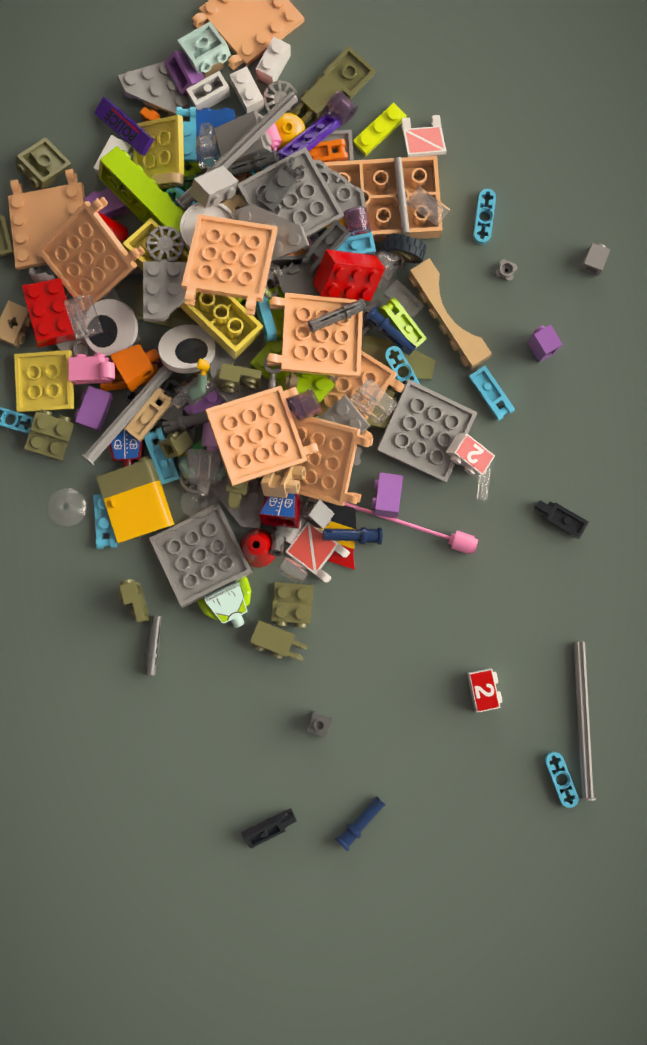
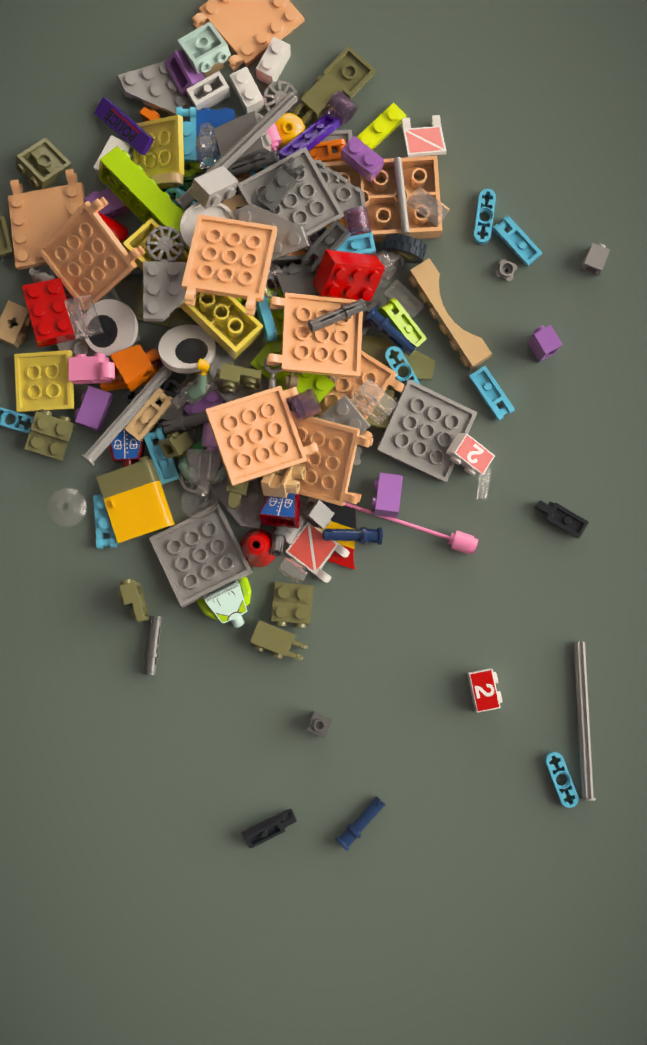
none -> medium lavender brick [341,135,384,182]
none -> medium azure plate [492,215,542,267]

